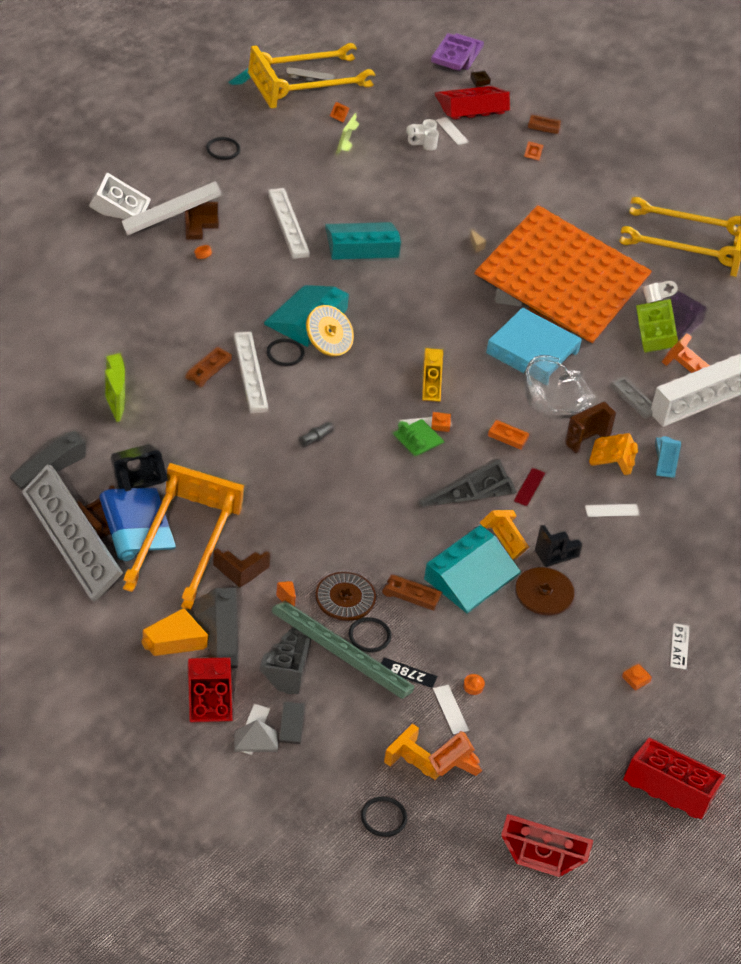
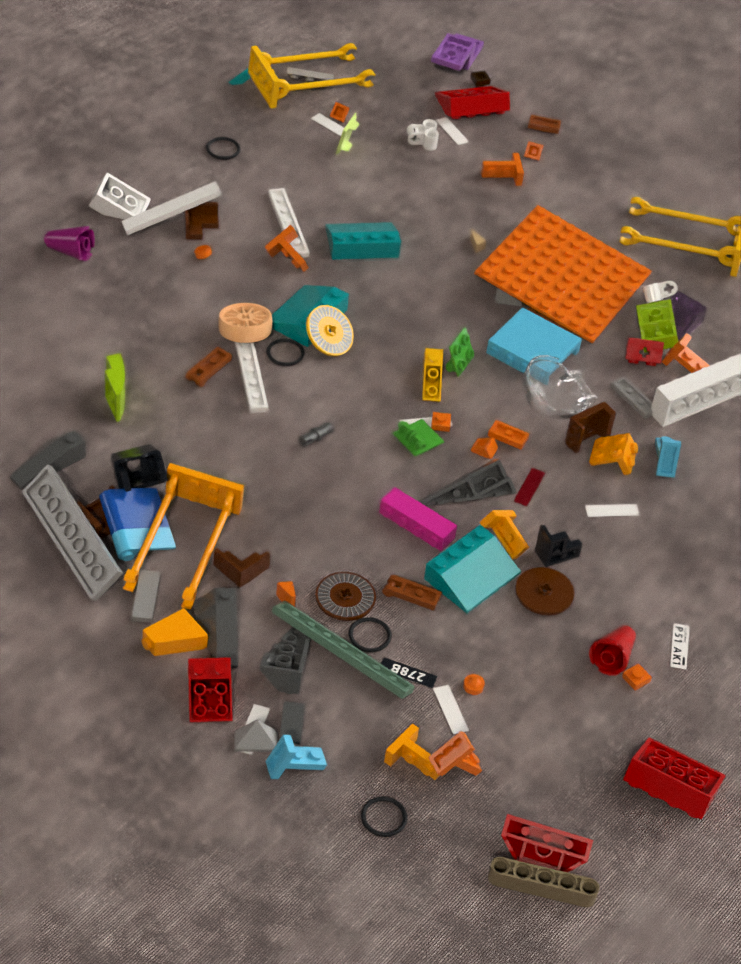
none -> magenta cone [44,226,95,261]
none -> light grey tile [131,570,160,623]
none -> light nougat piece [218,303,272,343]
none -> orange bracket [264,225,309,272]
none -> medium azure bracket [265,735,327,779]
none -> white sticker [311,113,344,136]
none -> dark pink brick [379,487,457,551]
none -> bright green hinge [446,327,474,377]
none -> orange slope [471,437,498,459]
none -> orange bracket [481,153,524,186]
none -> dark tan beam [488,857,600,907]
none -> red cone [589,625,636,676]
none -> red brick [624,337,664,366]

